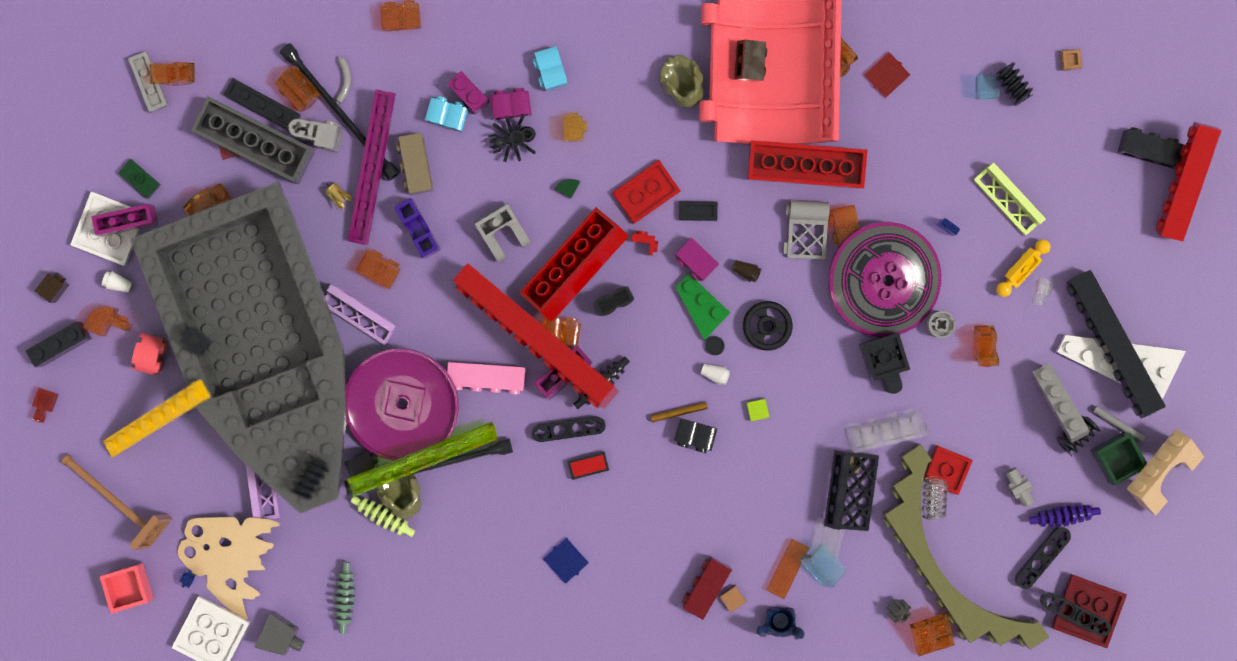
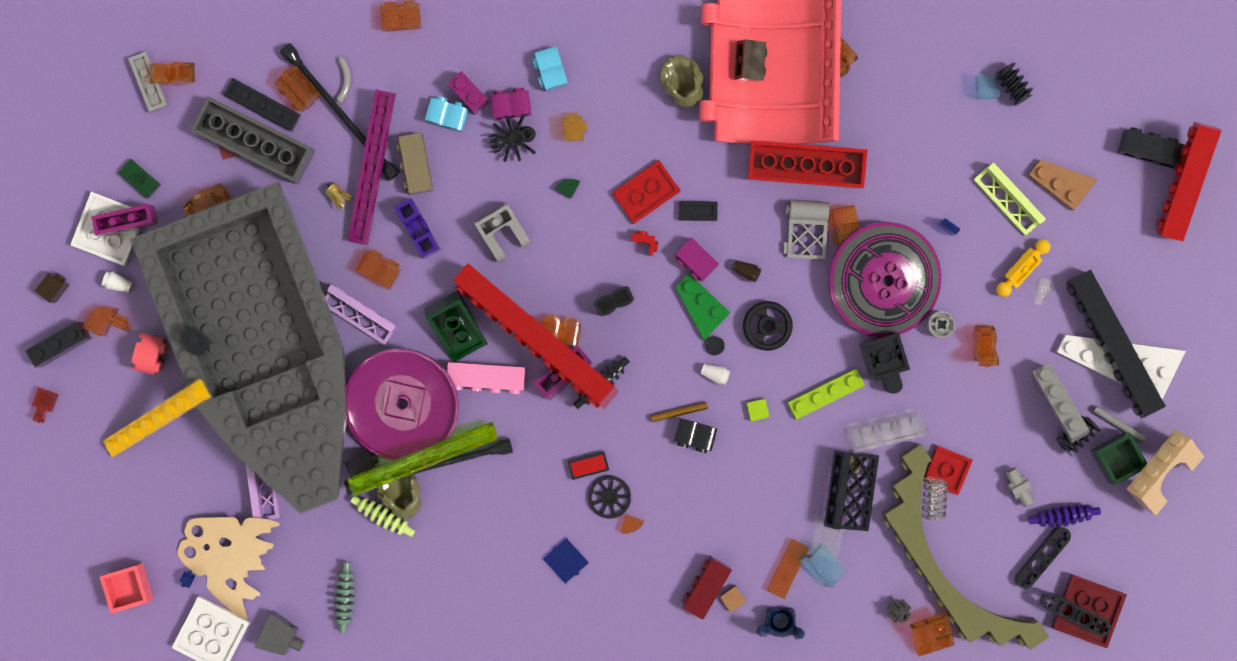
medium nougat tile [61,454,173,550] -> none
light grey brick [289,119,344,153] -> none
black piece [290,454,329,500] -> none
red brick [519,207,629,322] -> none
black beam [532,417,606,442] -> none
clear red piece [864,52,910,98] -> none
medium nougat tile [1060,49,1082,71] -> none
none -> dark green slope [424,290,488,362]
none -> black wheel [588,476,631,519]
none -> clear orange tile [620,514,644,534]
none -> lime plate [787,368,865,420]
none -> medium nougat wing [1028,160,1097,210]

